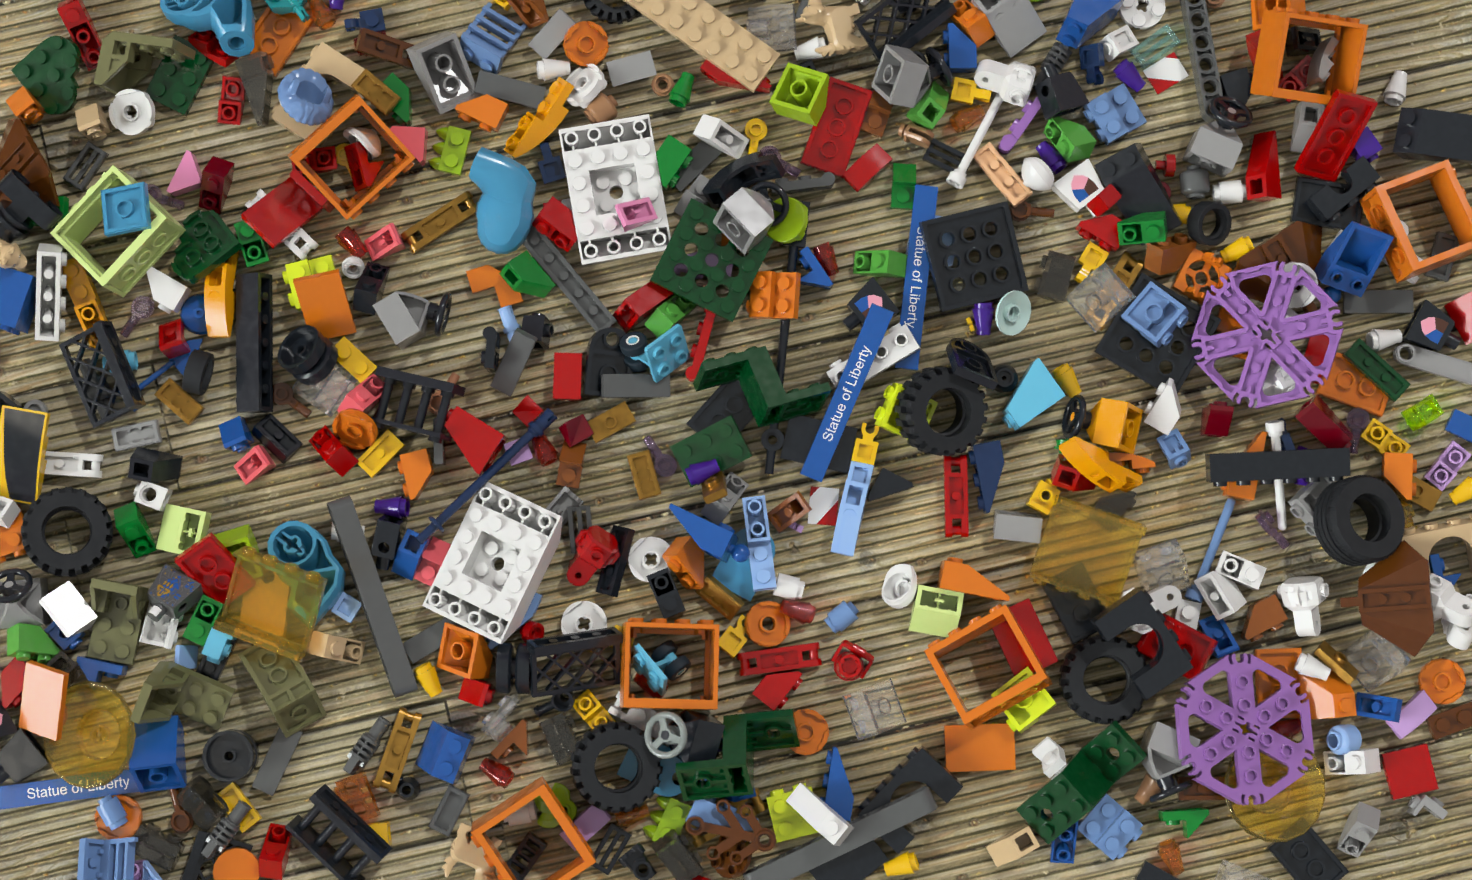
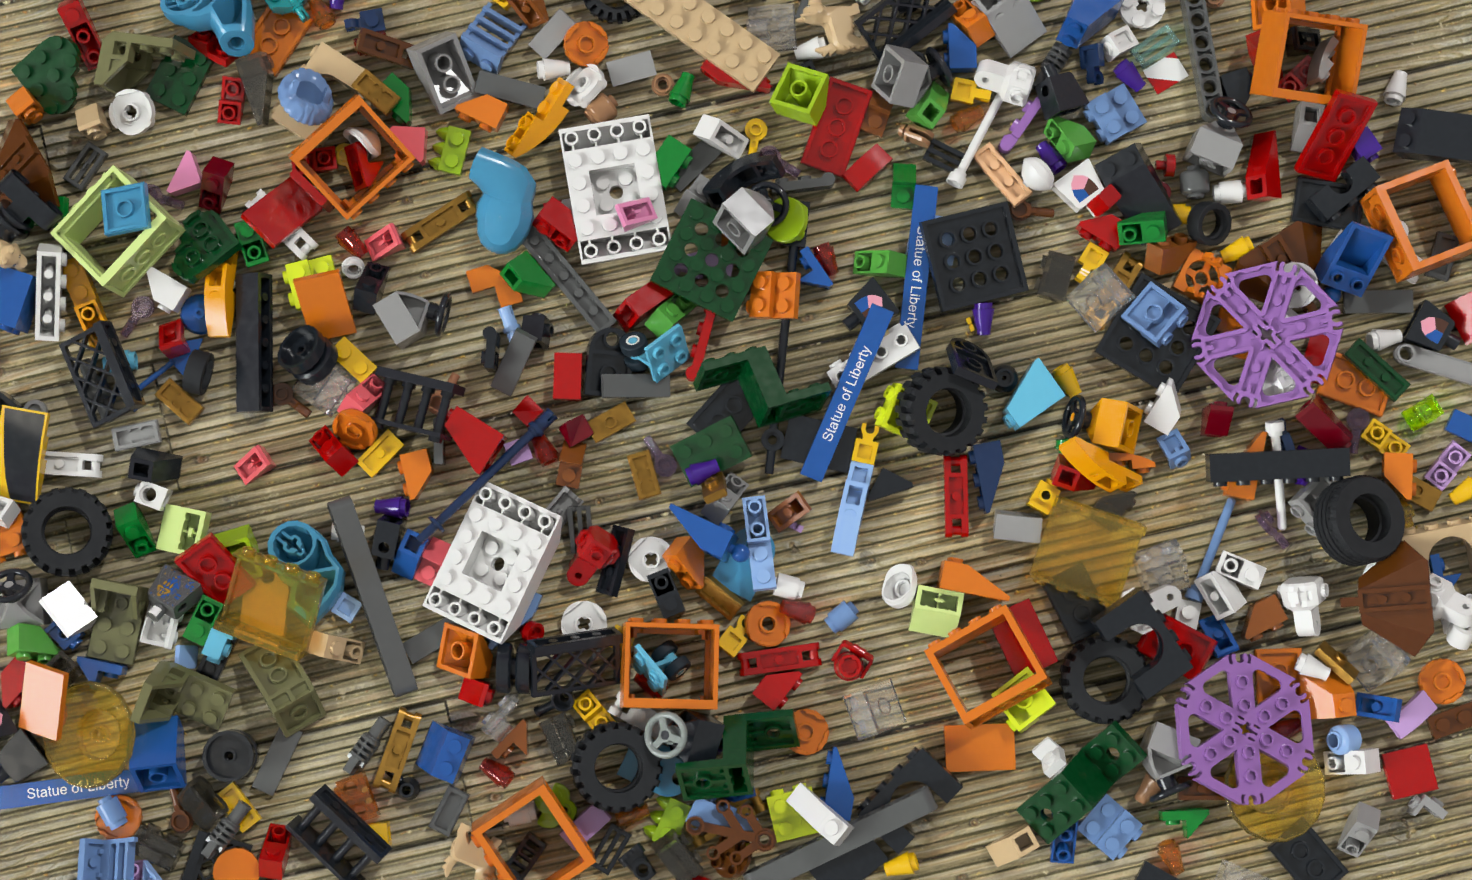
blue slope [219,416,255,453] -> none
black slope [251,413,303,464] -> none
yellow cone [413,661,443,698] -> none
dark blue plate [538,142,566,185] -> none
white sticker [808,486,839,526] -> none
light aqua dish [995,290,1031,336] -> none

